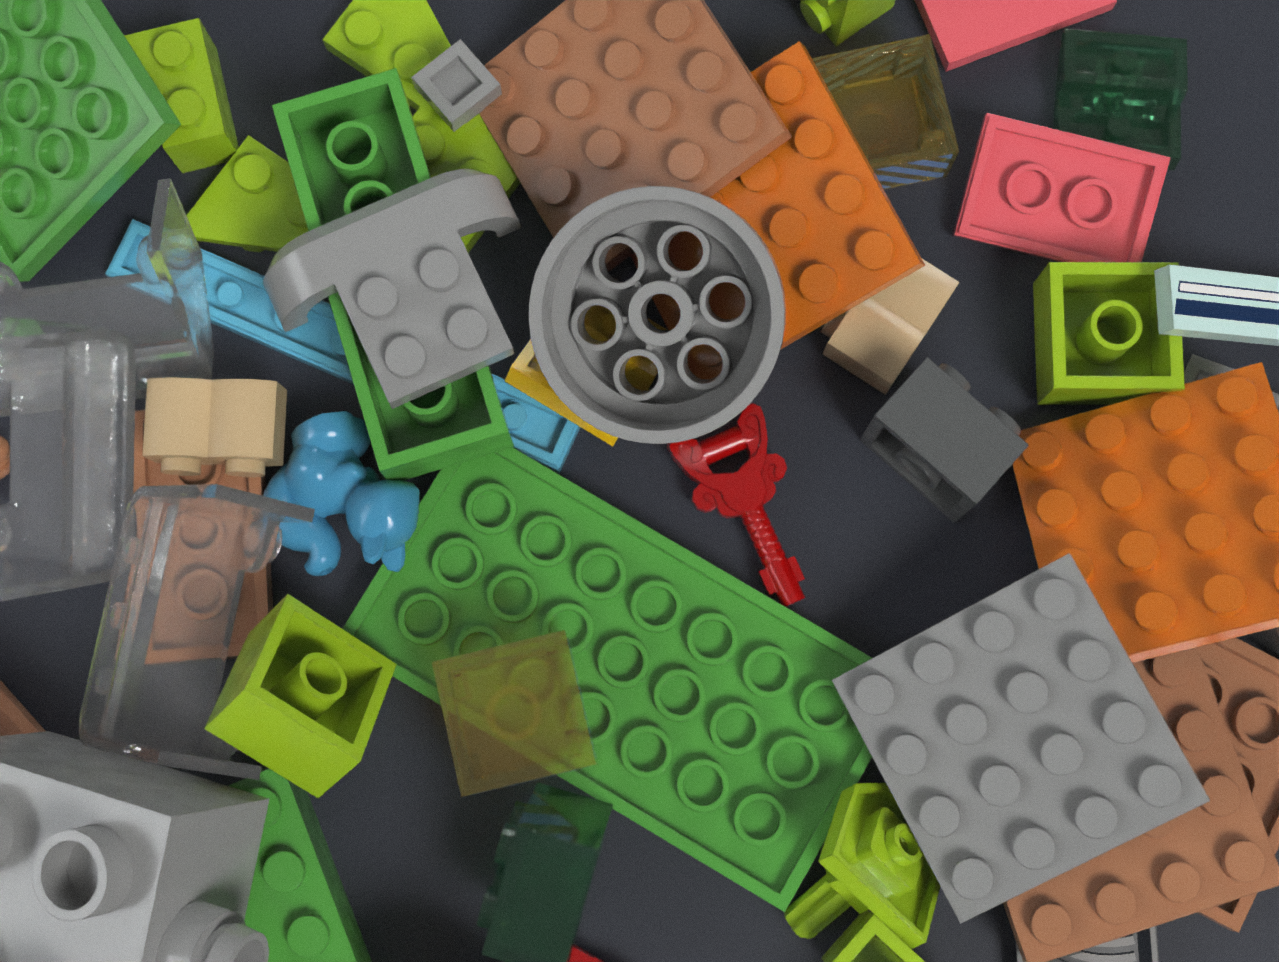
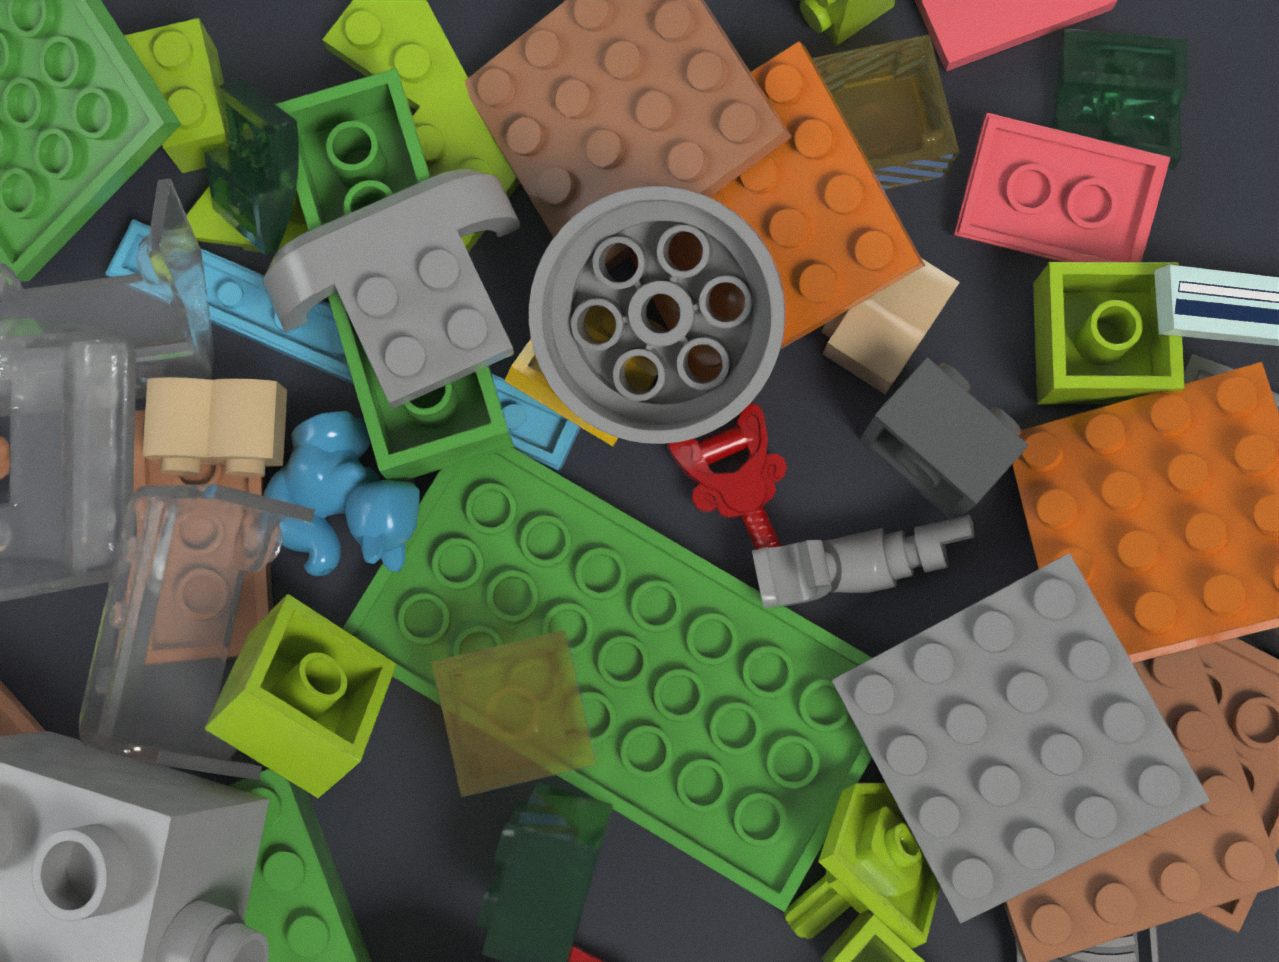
light grey tile [411,39,502,132] -> none
none -> clear green slope [204,80,299,255]
none -> light grey piece [752,514,975,608]

